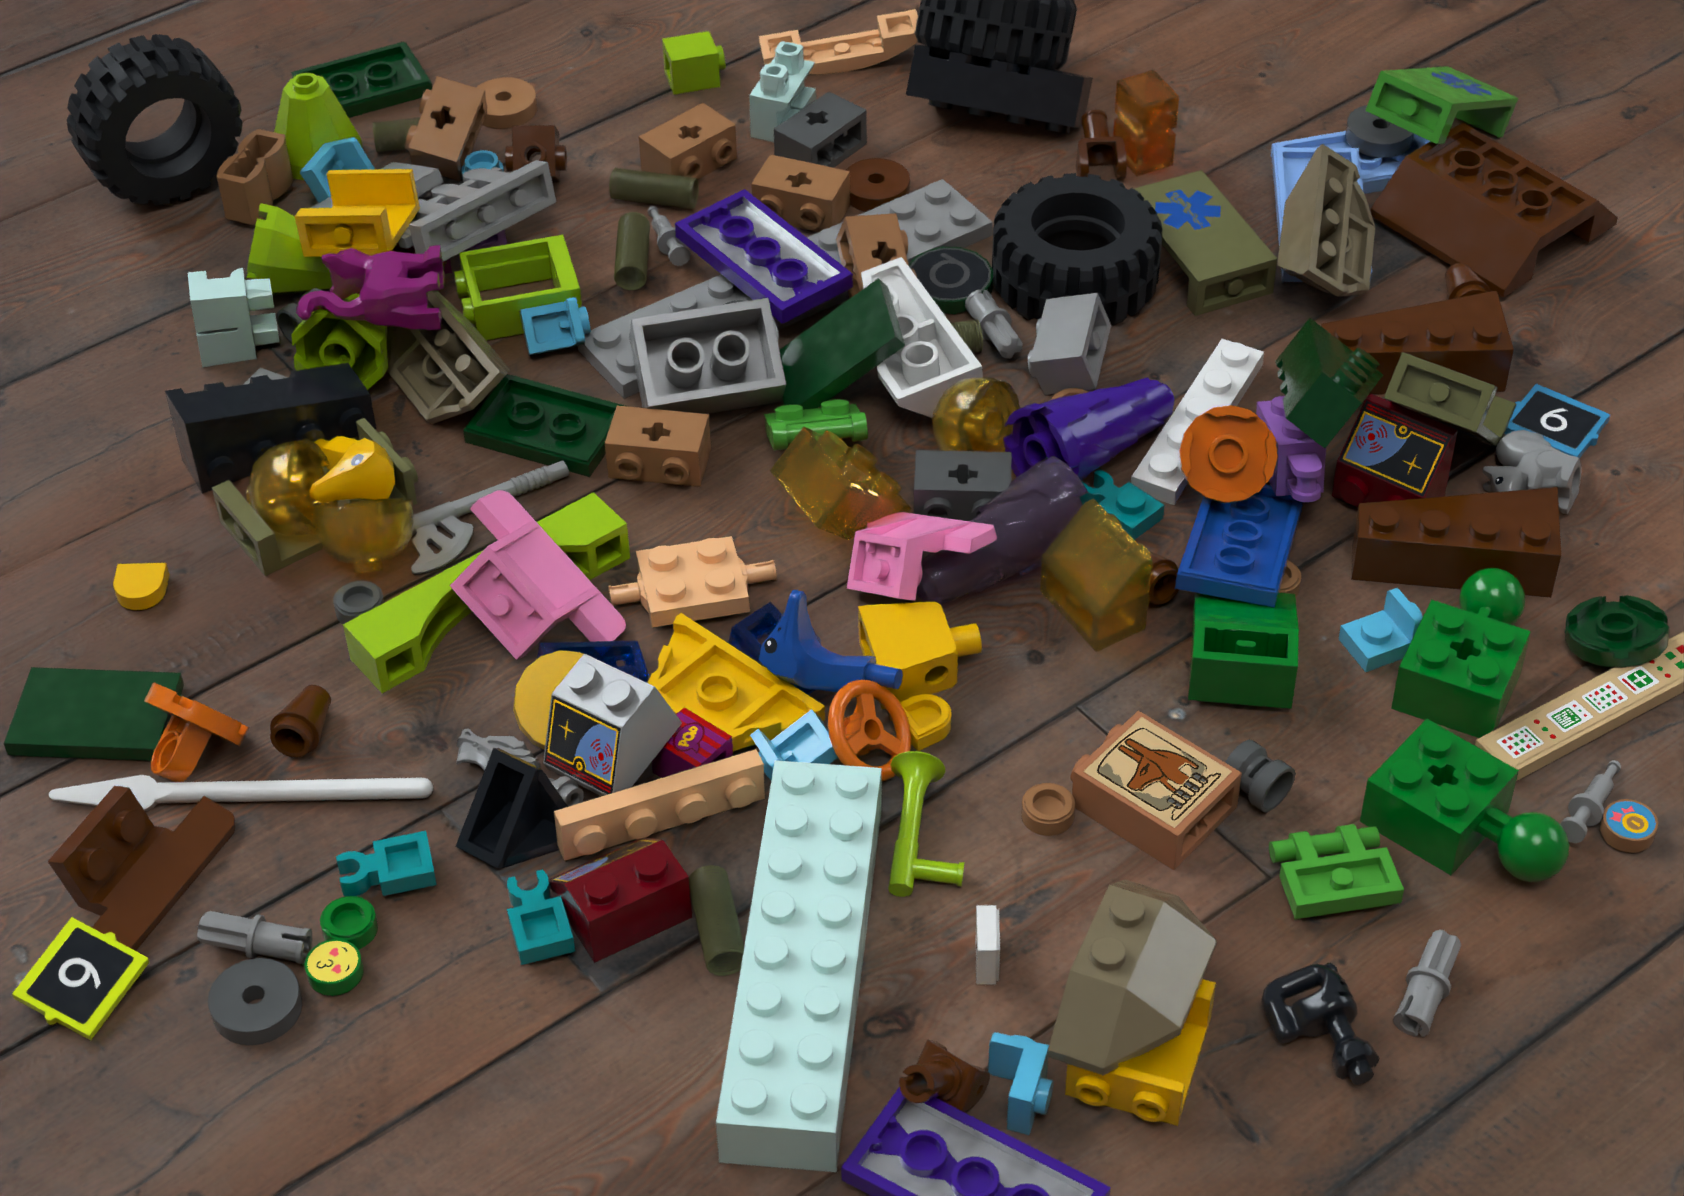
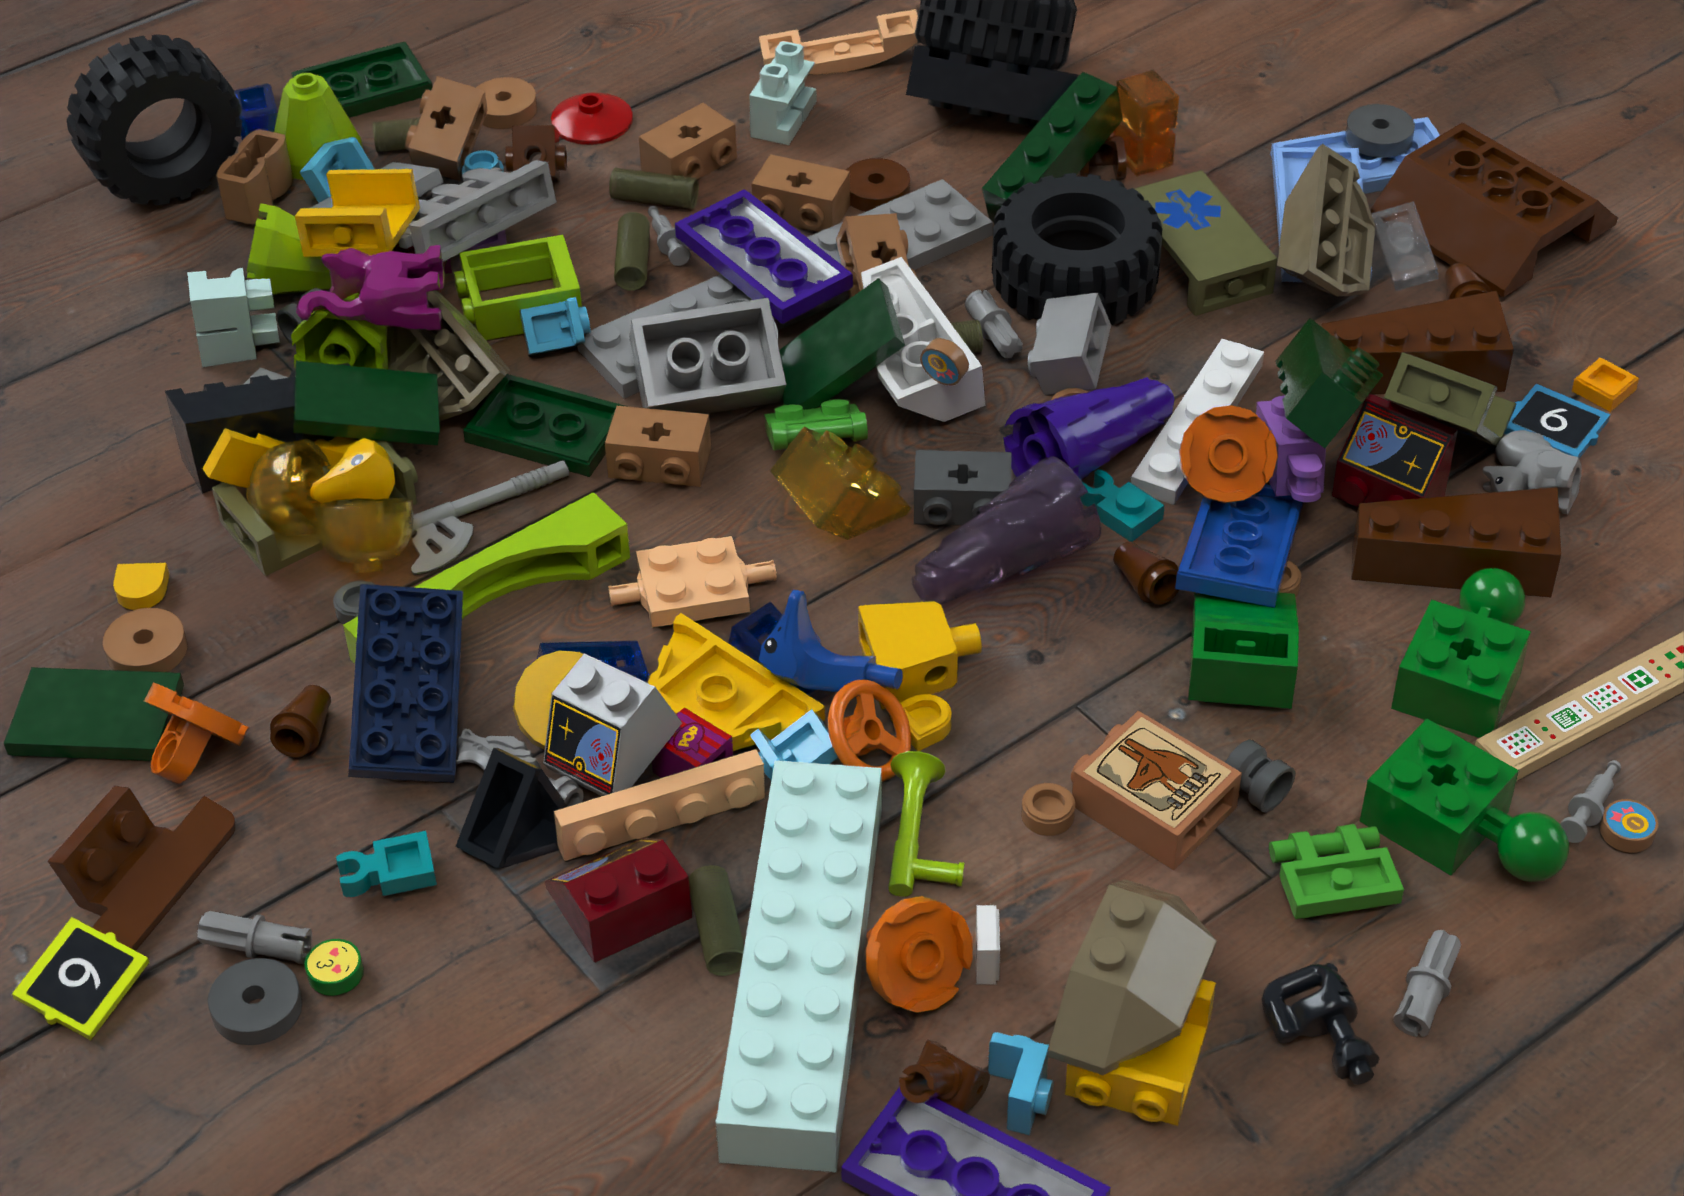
white piece [49,775,433,811] -> none
green tile [320,896,378,950] -> none
bright pink plate [450,490,626,660] -> none
teal plate [507,870,575,965] -> none
lime brick [662,31,726,95] -> none
dark grey brick [774,92,867,168] -> none
bright pink plate [847,512,997,601] -> none
black tile [909,247,993,314] -> none
clear yellow cylinder [932,377,1020,452] -> none
clear yellow slope [1040,499,1153,652] -> none
medium azure bracket [1339,588,1423,672] -> none
bright green panel [1365,67,1518,144] -> none
dark green tile [1565,595,1670,668] -> none
none -> medium nougat piece [103,608,187,672]
none -> yellow slope [202,428,301,491]
none -> clear blue slope [234,83,278,140]
none -> dark green tile [294,361,440,445]
none -> dark blue tile [348,584,463,783]
none -> red dish [551,93,633,145]
none -> orange tile [866,896,973,1013]
none -> tile [920,338,969,386]
none -> dark green brick [982,72,1123,223]
none -> clear plate [1371,201,1439,291]
none -> light orange tile [1572,357,1639,412]

